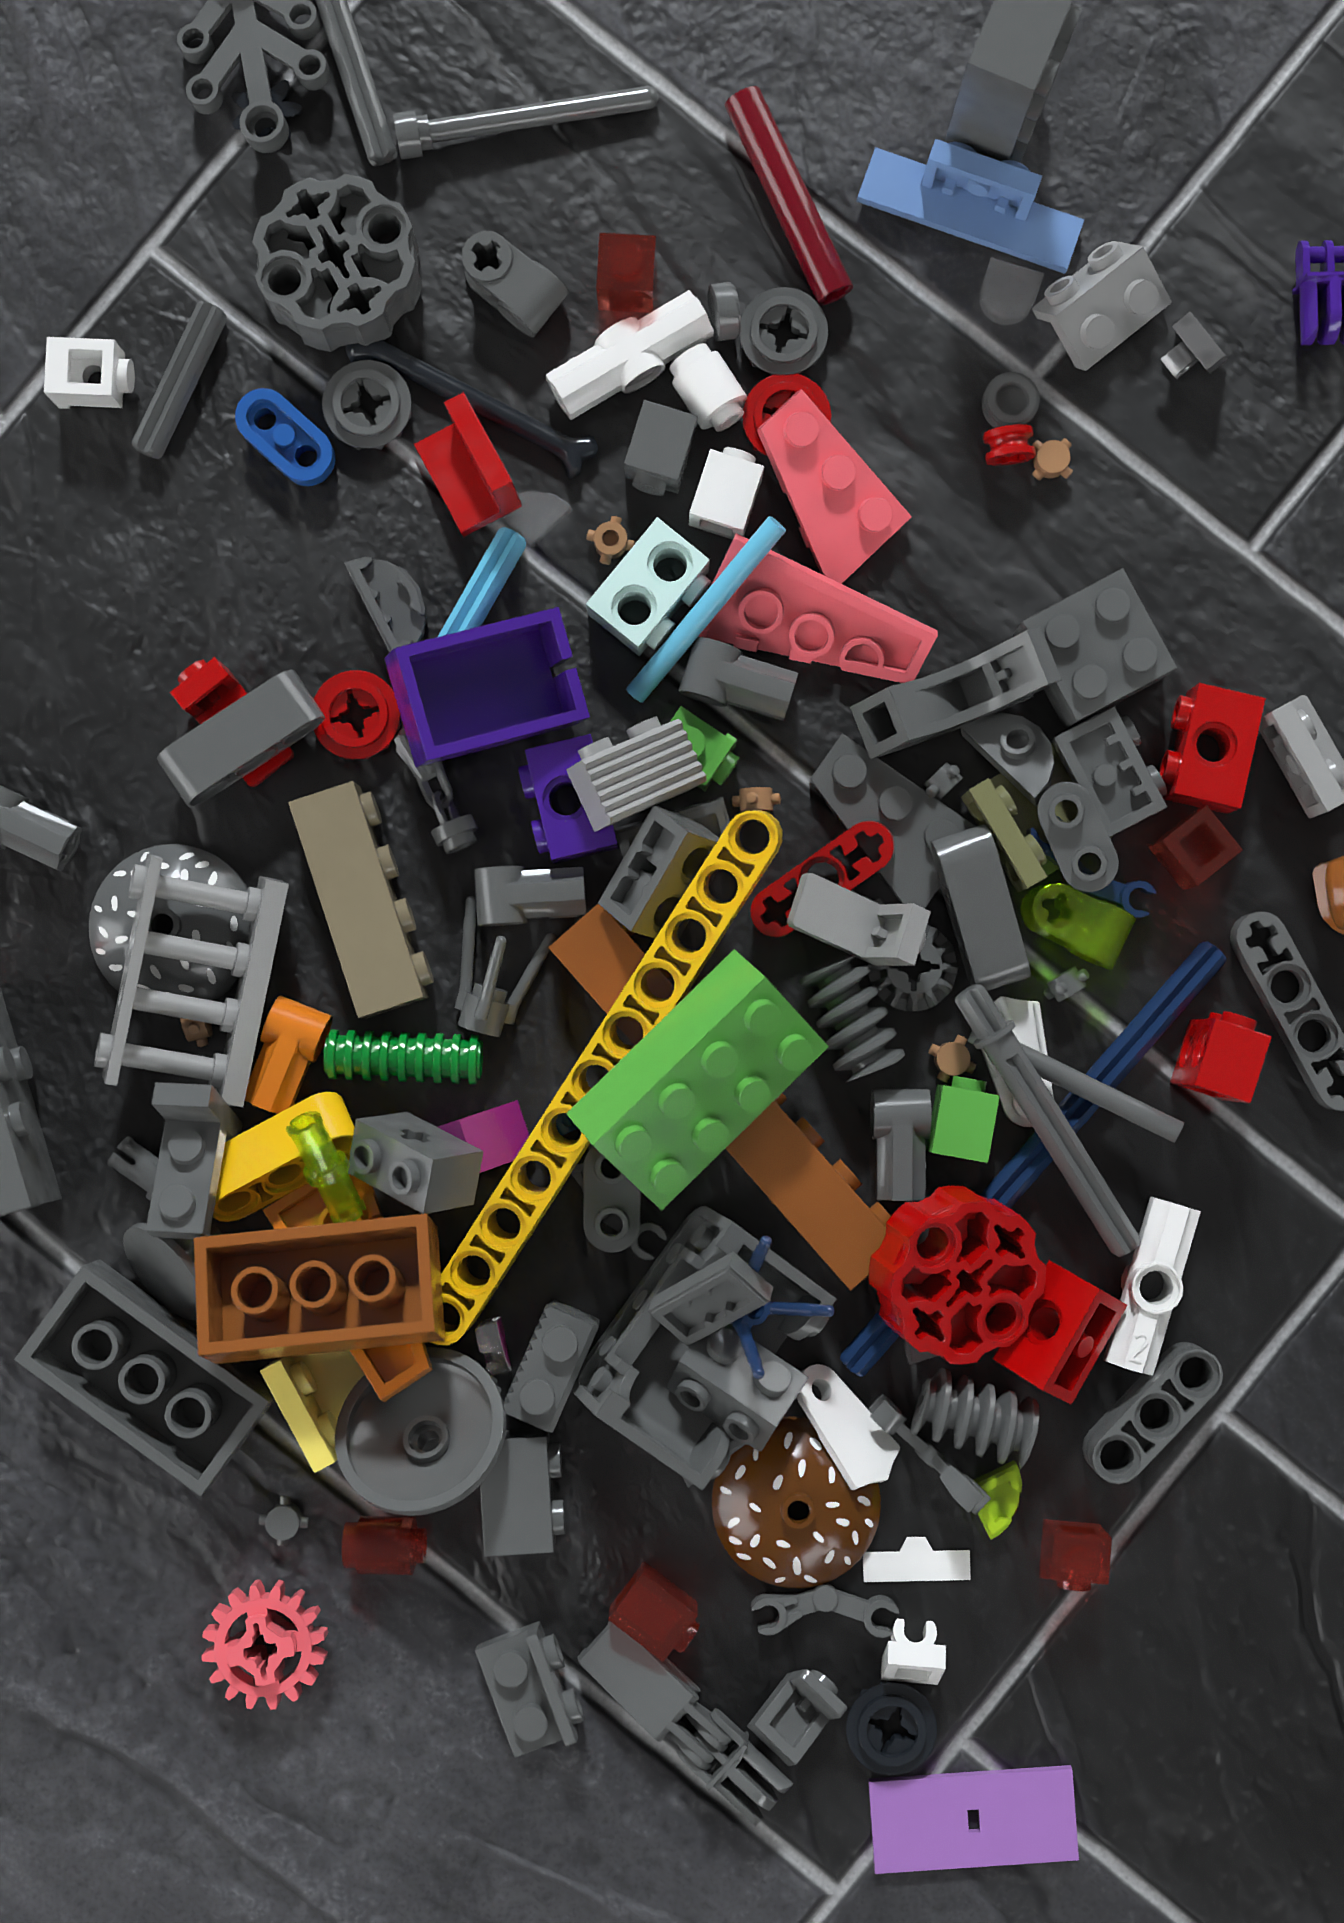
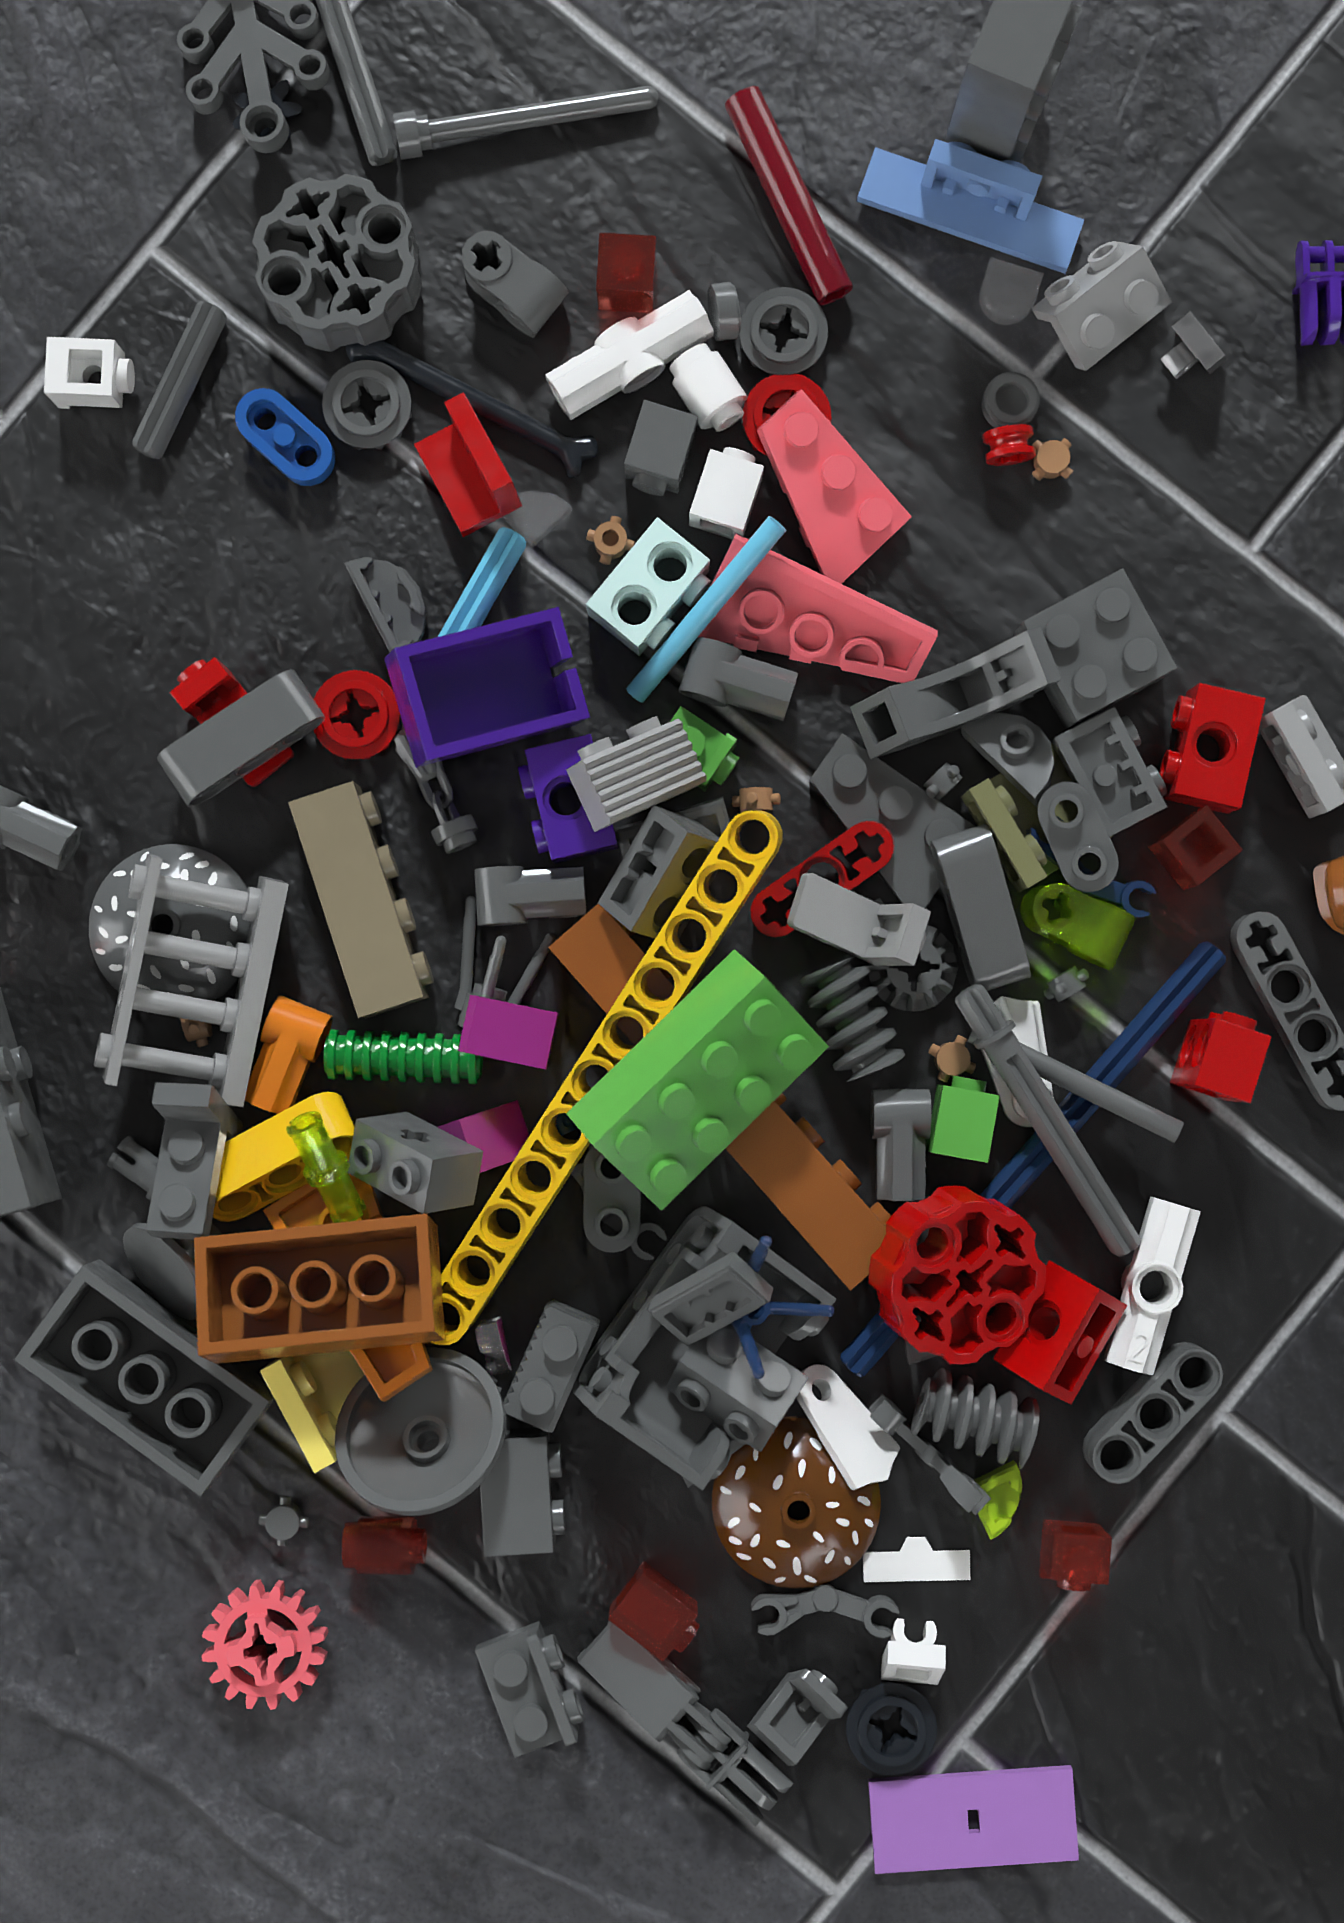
none -> magenta slope [458,995,559,1069]

